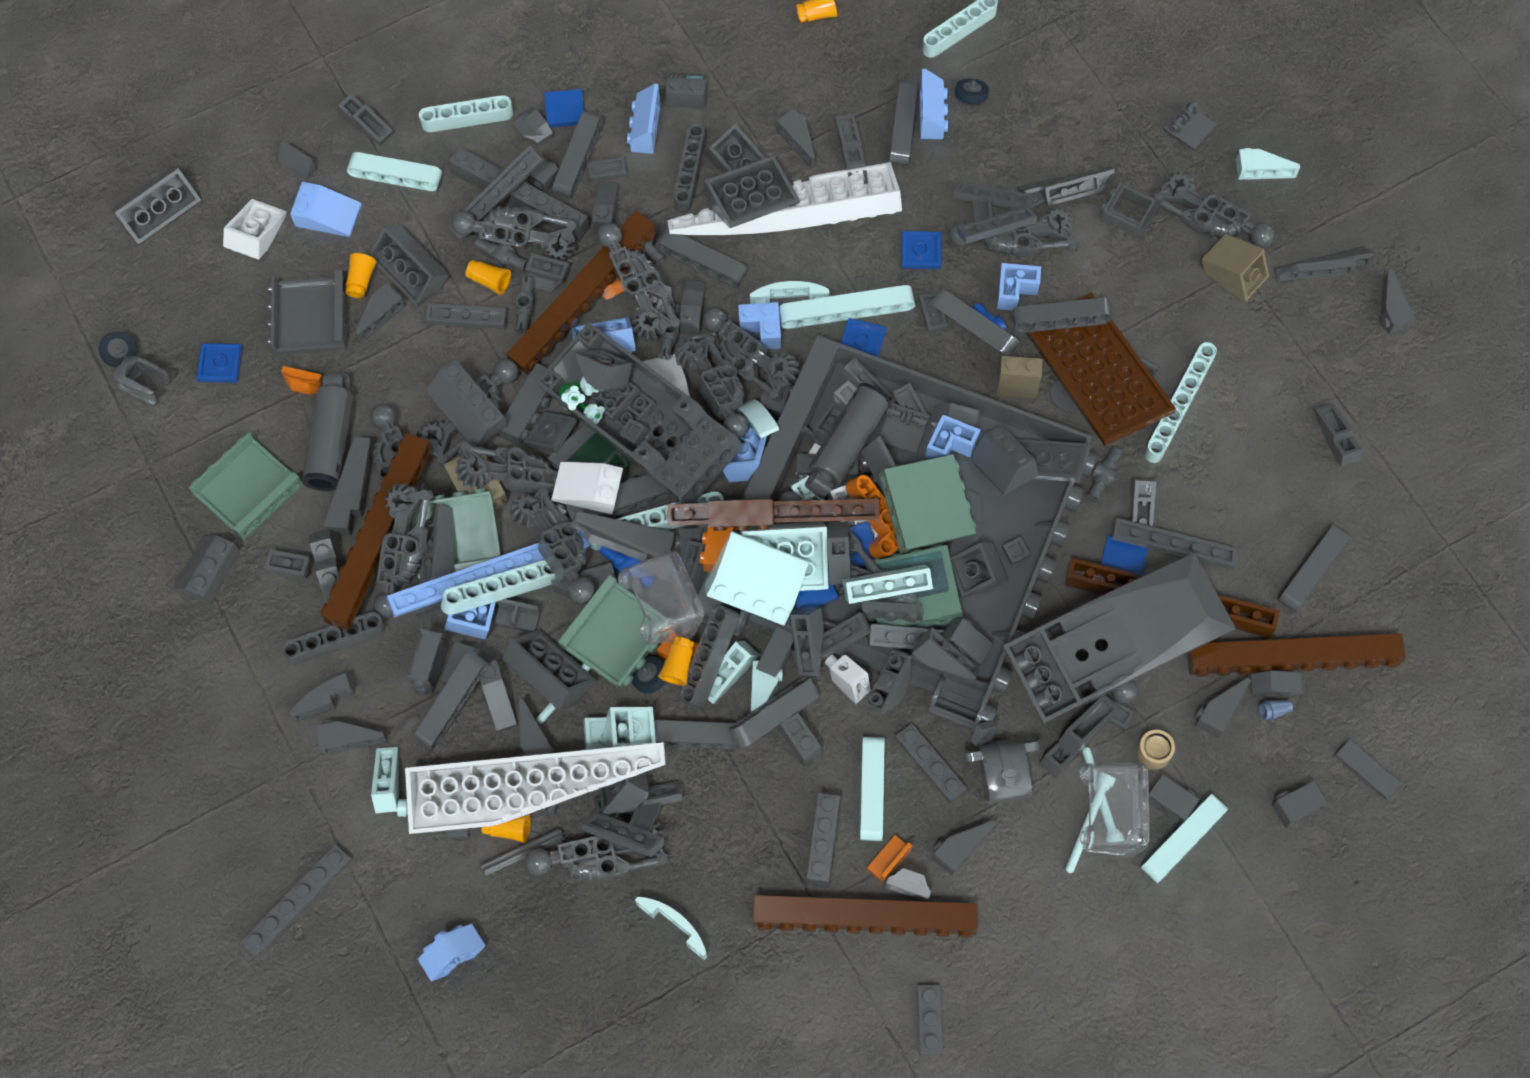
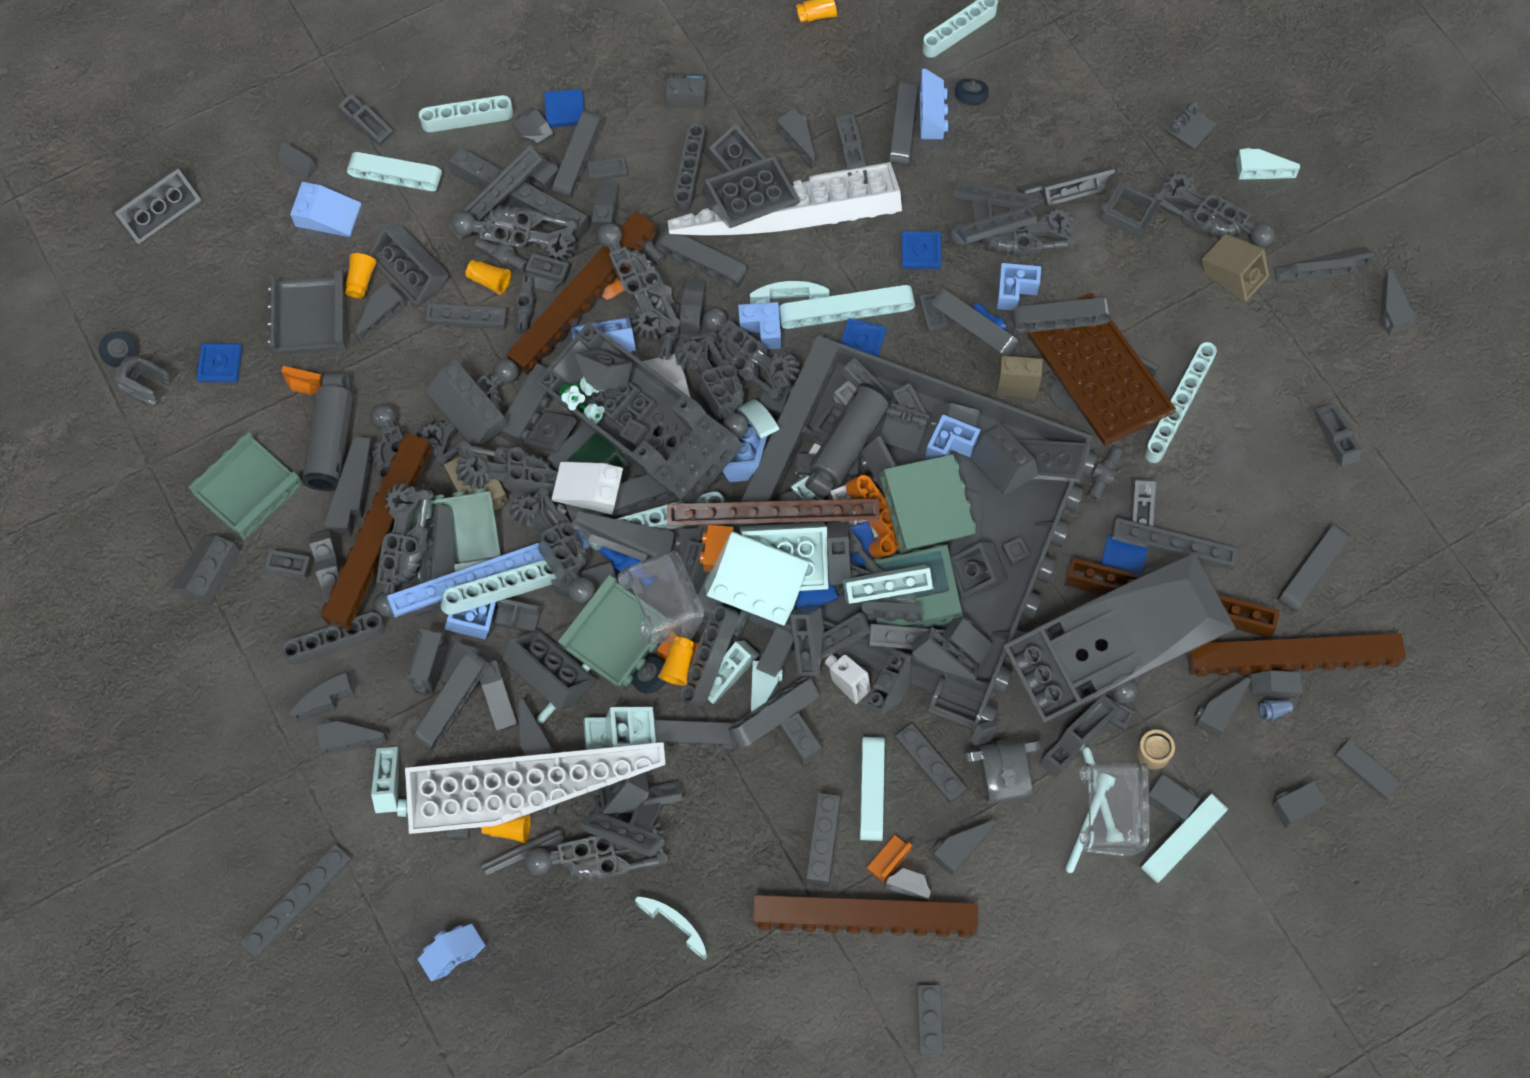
white slope [223,199,287,260] -> none
light blue slope [627,84,660,154] -> none
brick [708,499,773,531] -> none

